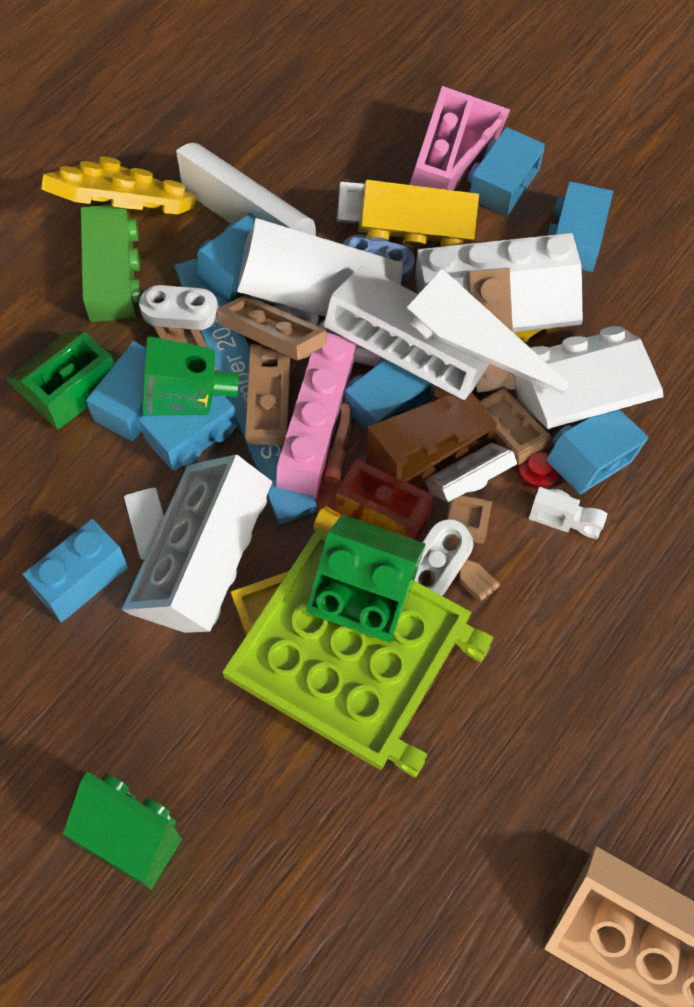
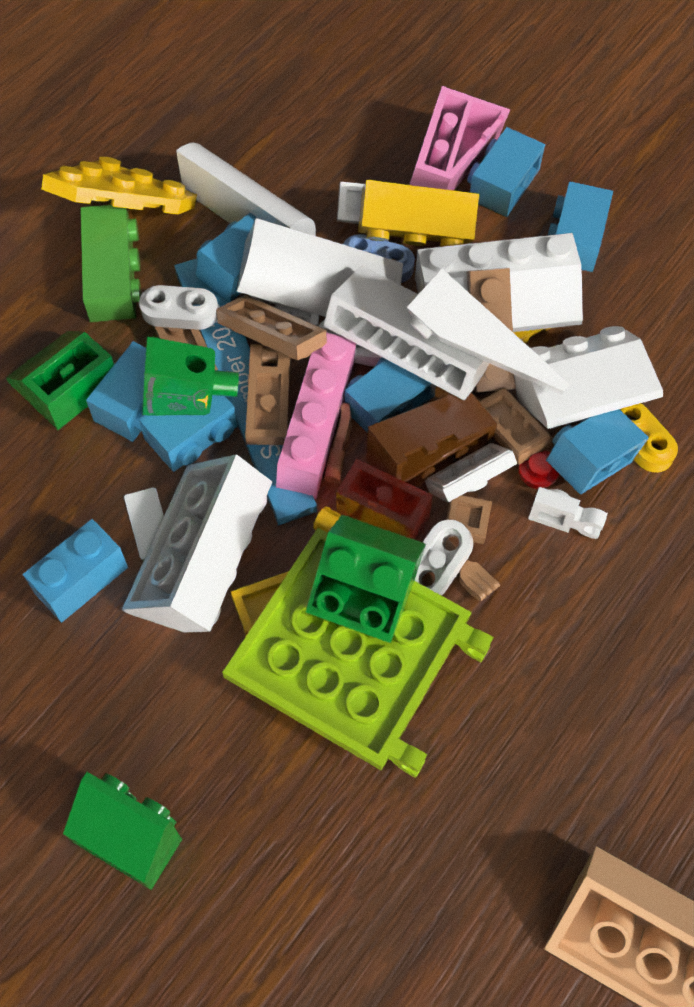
none -> yellow plate [620,403,678,472]

